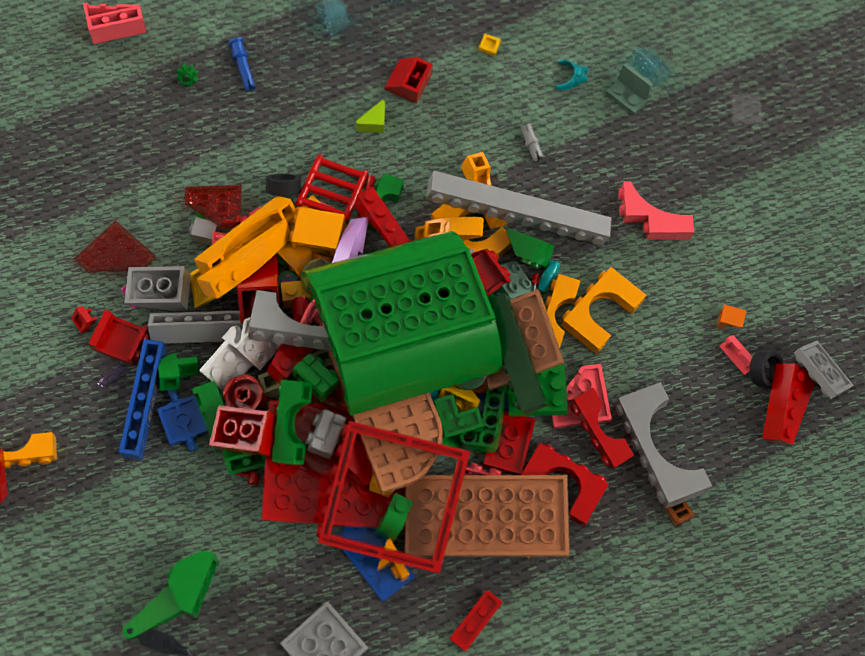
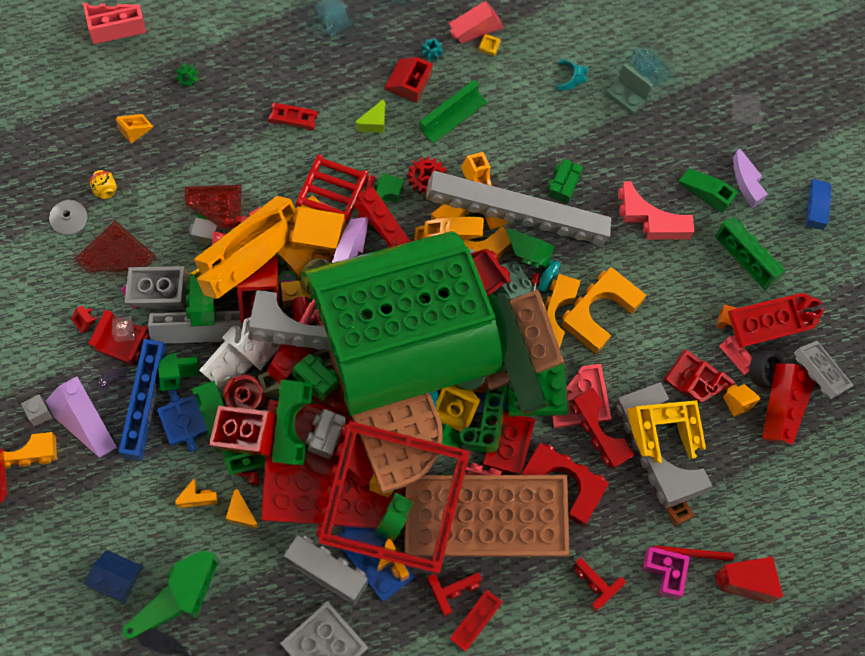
blue pin [228,37,256,91] -> none
black tyre [266,173,301,196] -> none
green plate [434,394,484,438] -> none
light grey pin [521,124,544,162] -> none
none -> light grey brick [21,394,52,426]
none -> lavender wedge [45,376,117,458]
none -> light grey dish [49,200,87,235]
none -> dark blue slope [83,550,143,604]
none -> yellow head [89,170,117,199]
none -> clear slope [112,316,135,342]
none -> light orange slope [115,114,153,144]
none -> light orange slope [175,479,218,508]
none -> green slope [186,274,215,327]
none -> light orange slope [226,489,258,529]
none -> red plate [268,103,318,131]
none -> light grey brick [284,535,368,606]
none -> red gear [407,156,446,195]
none -> green panel [419,80,487,143]
none -> teal gear [421,38,443,61]
none -> red bracket [427,572,483,617]
none -> coral slope [449,1,504,43]
none -> green brick [547,159,583,204]
none -> red bracket [573,558,627,612]
none -> yellow wedge [627,400,706,463]
none -> dark pink brick [642,547,690,600]
none -> red bar [653,545,734,561]
none -> red slope [664,349,736,403]
none -> green slope [678,168,738,214]
none -> green slope [715,217,786,291]
none -> red slope [715,556,783,604]
none -> light orange slope [723,384,760,417]
none -> red plate [728,293,824,348]
none -> lavender slope [733,149,768,208]
none -> blue slope [805,179,831,230]

